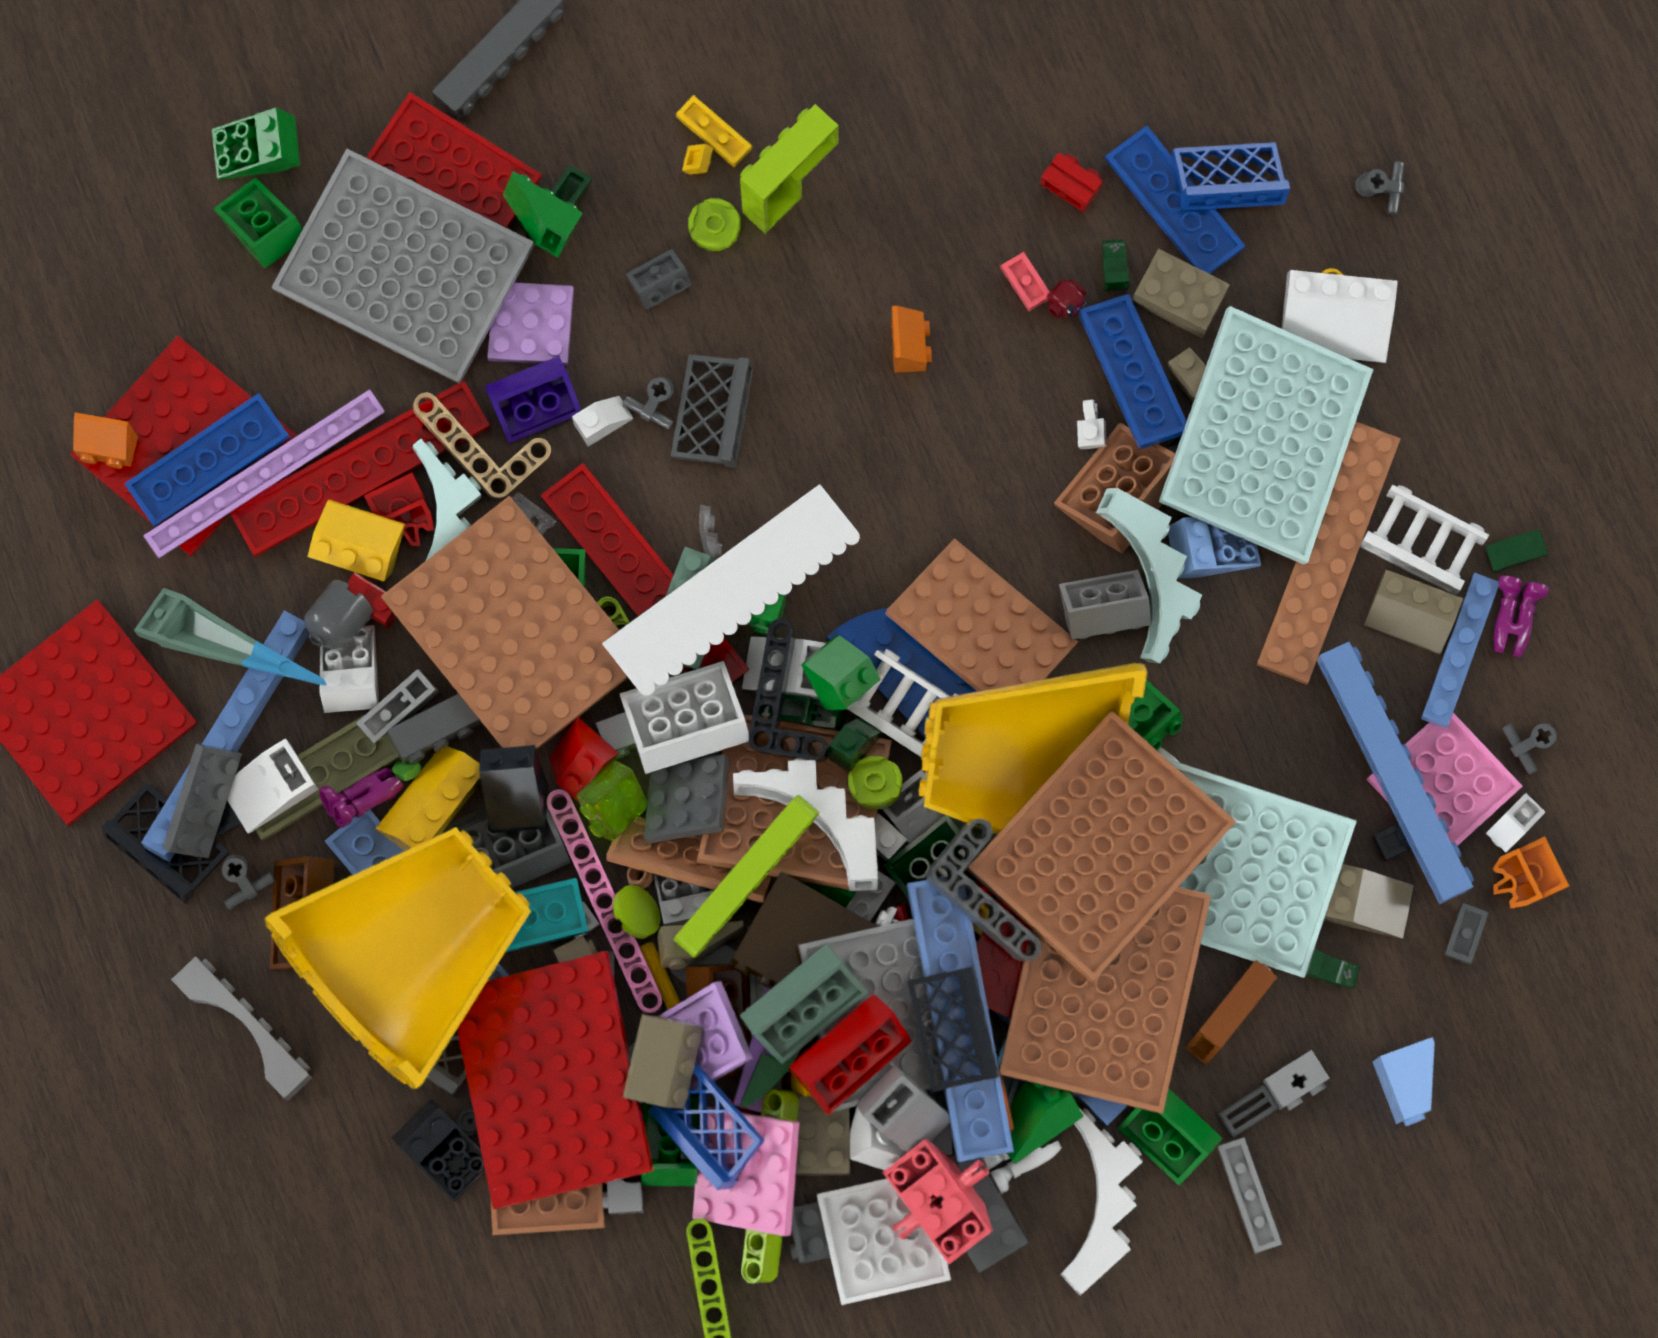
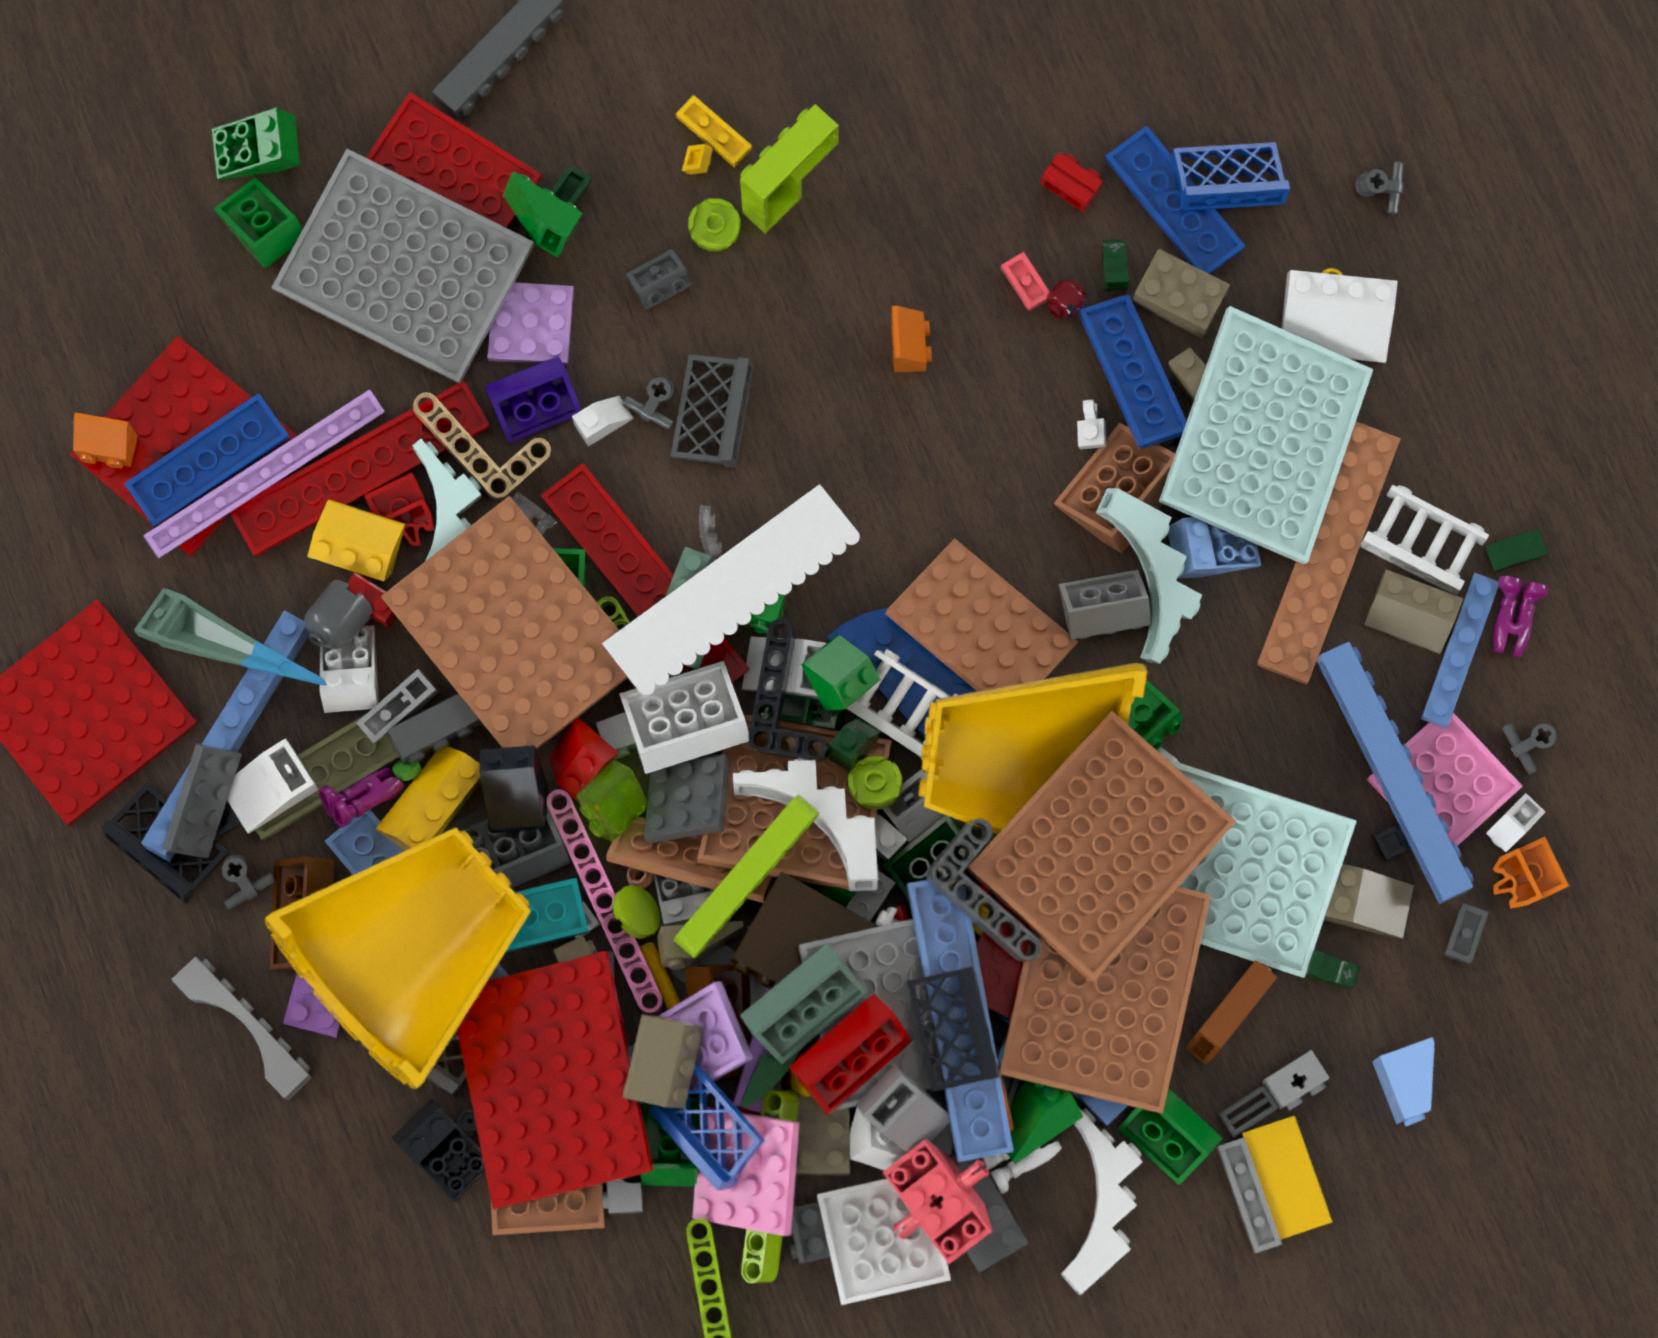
none -> medium lavender plate [283,974,341,1038]
none -> yellow tile [1241,1116,1332,1240]

